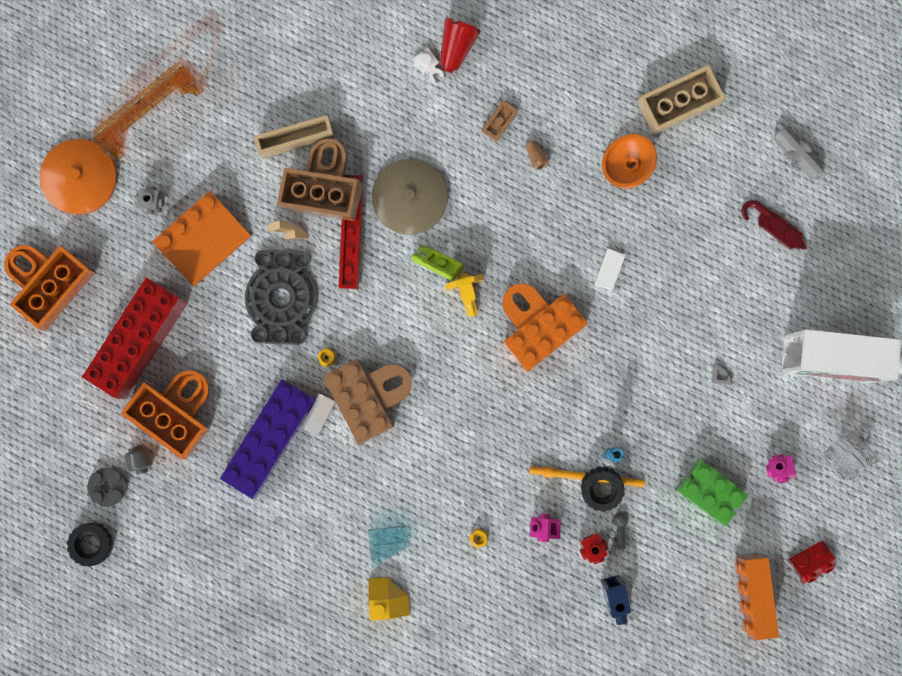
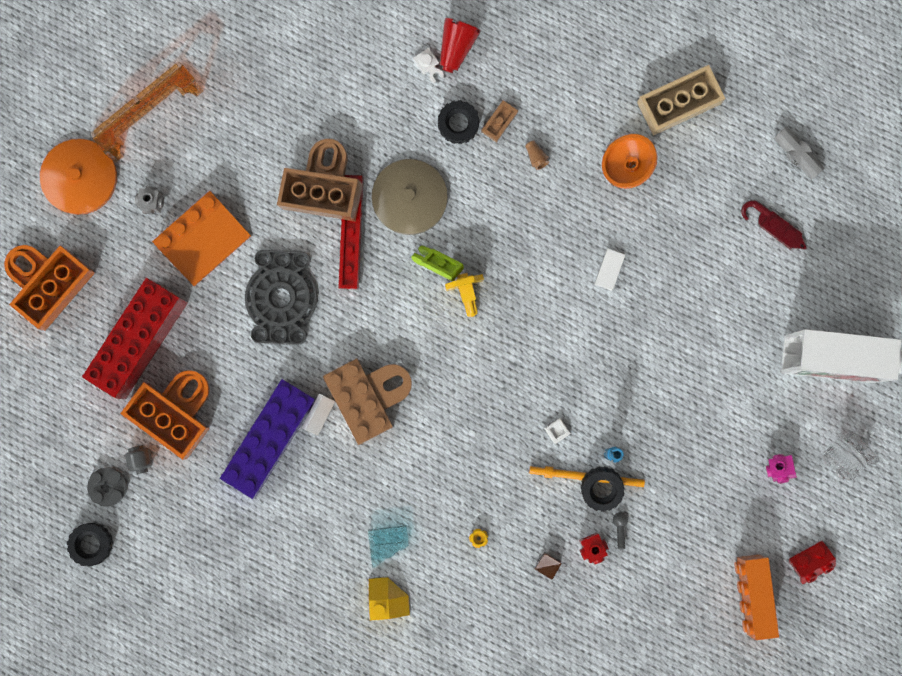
tan brick [254,115,334,159] -> none
tan slope [268,221,308,240] -> none
yellow plate [318,348,337,367] -> none
orange brick [502,284,588,373] -> none
dark pink brick [530,514,561,542] -> none
dark blue torso [600,575,631,625] -> none
bright green piece [675,459,749,526] -> none
light grey tile [711,364,732,385] -> none
none -> black tyre [438,100,480,144]
none -> reddish brown slope [535,552,562,580]
none -> white tile [544,418,571,444]

